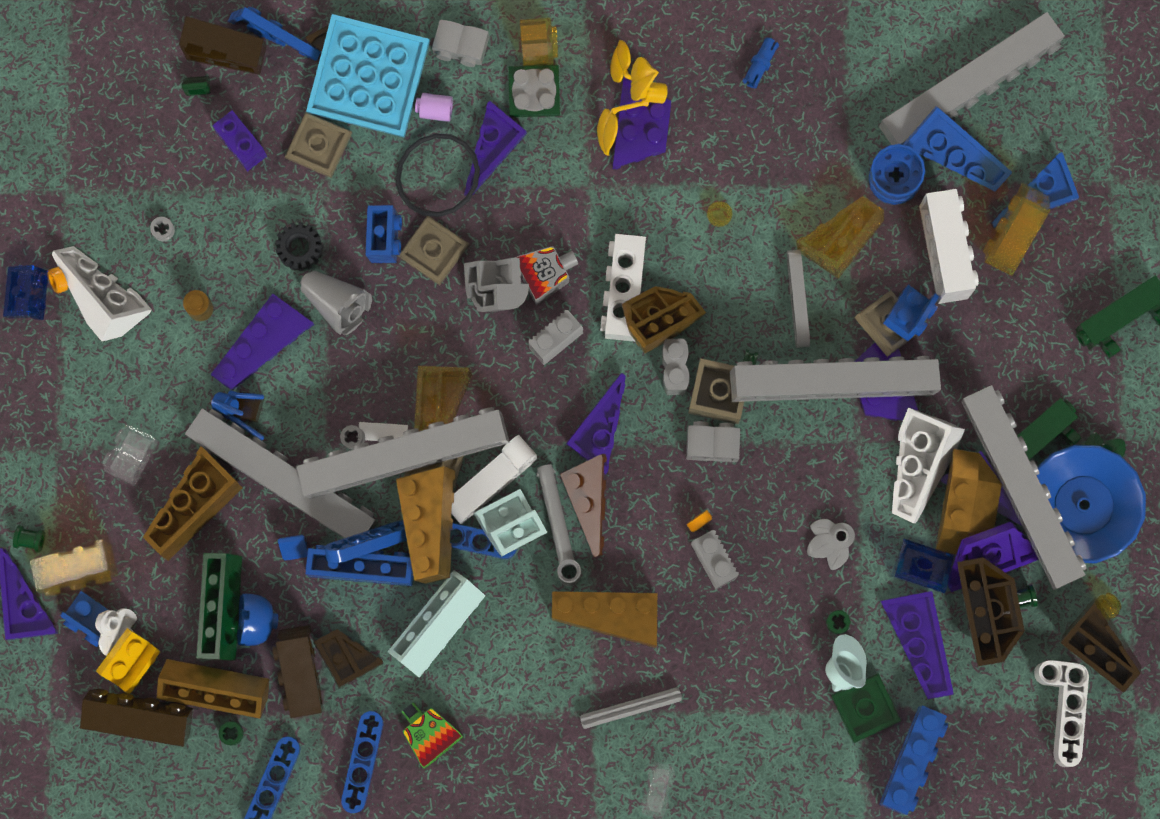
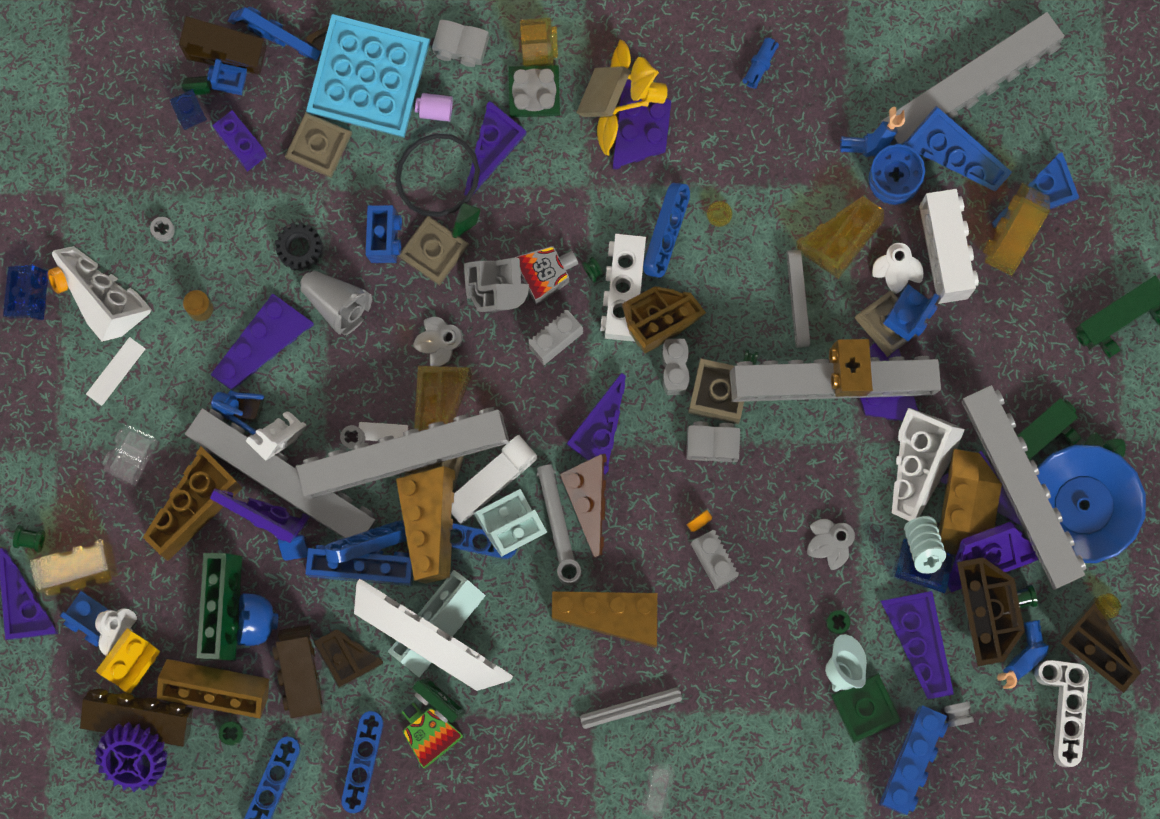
none -> white sticker [86,337,145,406]
none -> dark purple gear [95,722,168,792]
none -> clear blue brick [170,89,207,130]
none -> blue bracket [208,58,247,95]
none -> dark purple wing [210,488,310,543]
none -> white hinge [246,412,307,461]
none -> white brick [354,579,513,691]
none -> dark green piece [412,678,465,723]
none -> light grey plate [413,317,463,368]
none -> dark green slope [452,203,481,238]
none -> dark tan tile [576,67,630,117]
none -> dark green bush [582,257,604,283]
none -> blue beam [643,183,690,278]
none -> pearl gold brick [829,339,873,397]
none -> blue arm [840,107,905,157]
none -> white plate [872,243,923,294]
none -> light aqua piece [904,516,946,574]
none -> light grey wheel [944,701,974,728]
none -> blue arm [997,620,1049,689]

